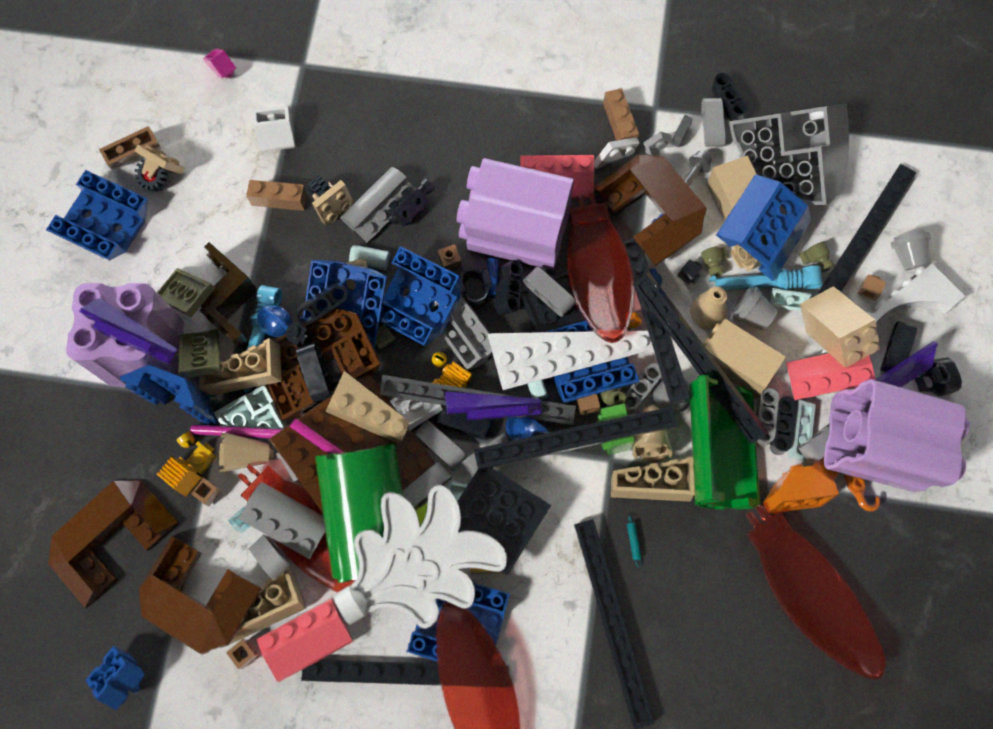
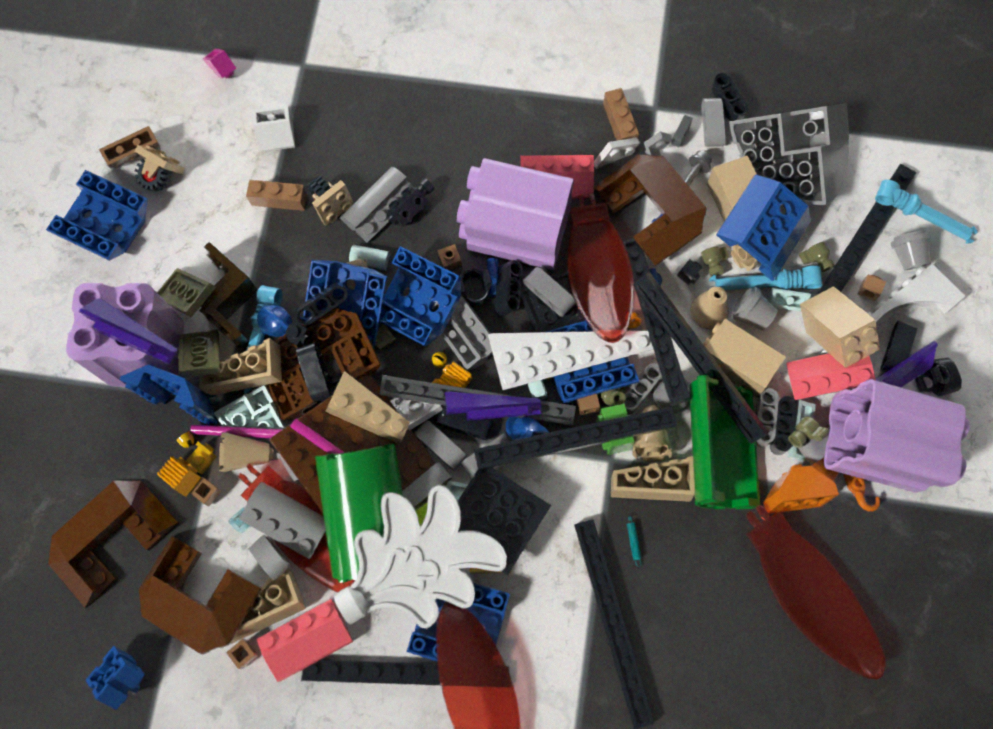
none -> olive piece [788,416,829,448]
none -> medium azure piece [875,180,978,244]

